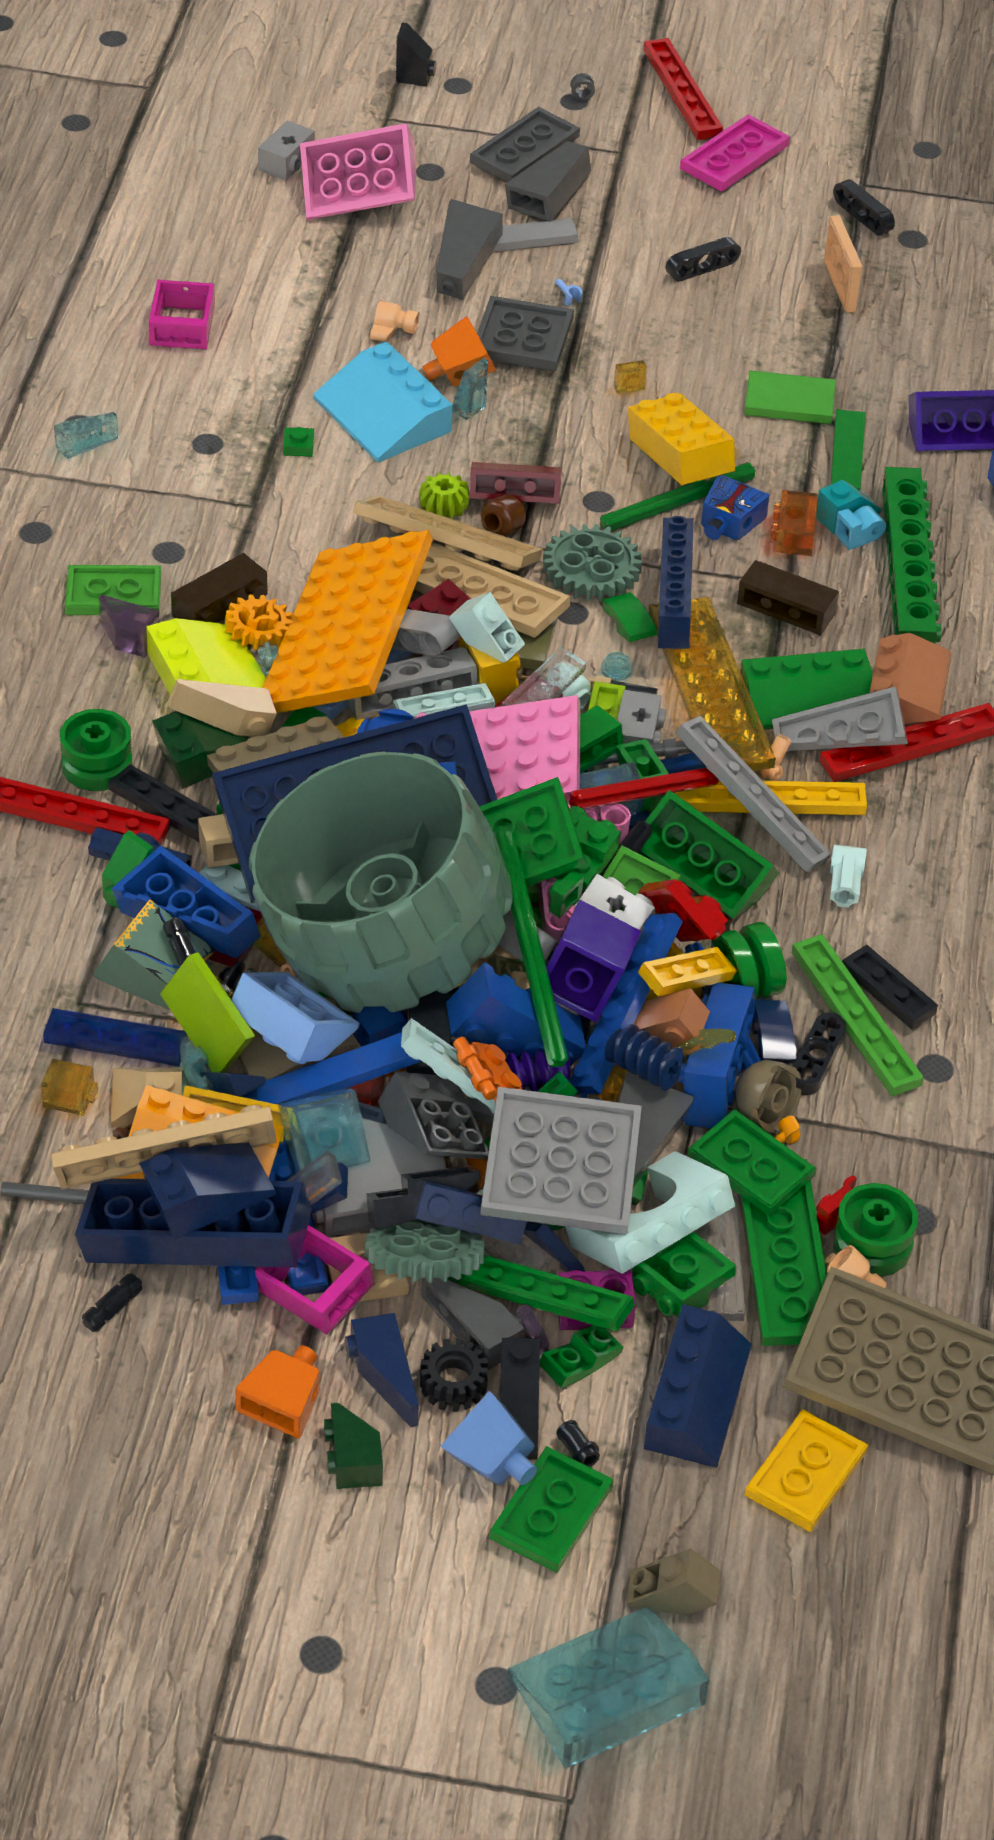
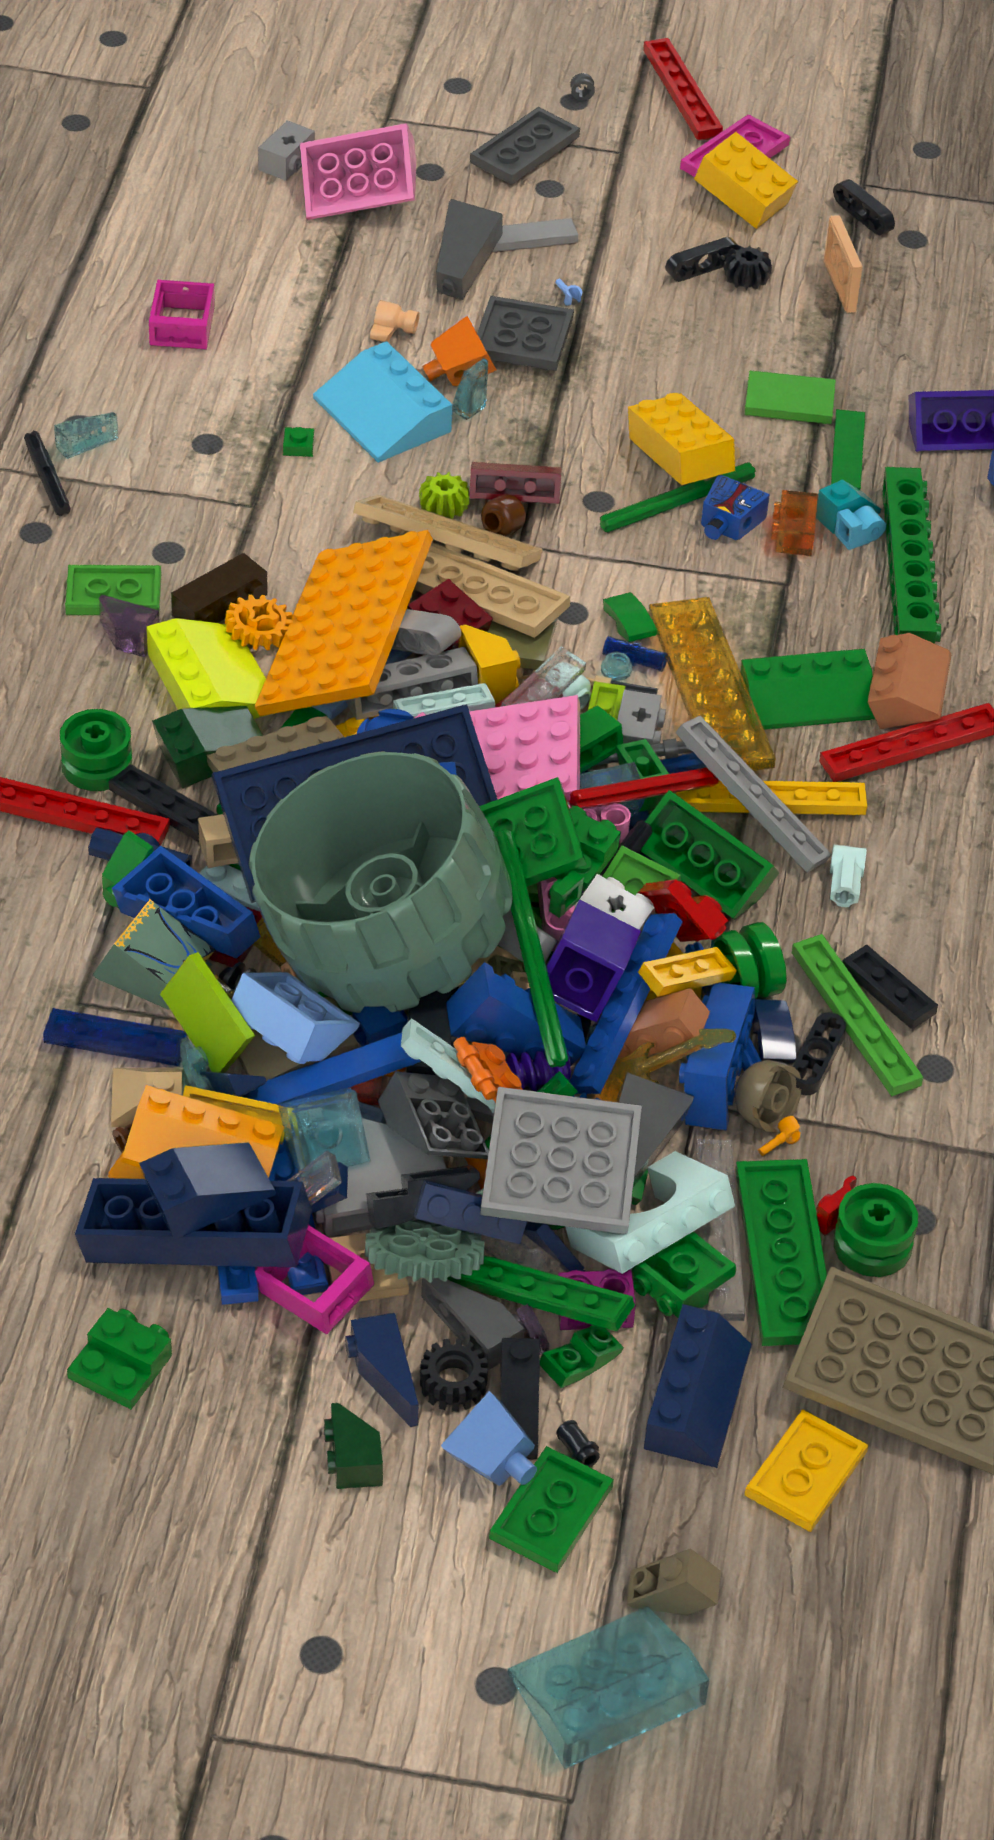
dark grey bar [1,1181,89,1204] -> none
clear yellow brick [41,1059,99,1116] -> none
tan plate [51,1105,277,1189] -> none
black axle [82,1273,143,1332] -> none
black axle [163,917,196,966] -> none
tan slope [168,679,277,737] -> none
orange torso [235,1345,320,1439] -> none
clear light blue plate [258,641,278,673] -> none
black slope [396,22,436,87] -> none
light aqua slope [449,592,525,663] -> none
dark grey slope [505,141,591,221] -> none
sand green gear [543,524,642,601] -> none
dark blue piece [605,1024,684,1091] -> none
clear yellow plate [614,360,647,394] -> none
dark blue brick [658,516,694,649] -> none
green tile [687,1109,816,1216] -> none
dark brown brick [737,560,839,636] -> none
light nougat arm [760,734,792,781] -> none
light grey wing [772,686,908,751] -> none
light nougat piece [824,1245,887,1288] -> none
none -> black axle [24,430,71,516]
none -> green plate [67,1308,172,1410]
none -> clear blue pin [602,636,668,672]
none -> yellow brick [694,132,798,229]
none -> black gear [724,245,772,290]

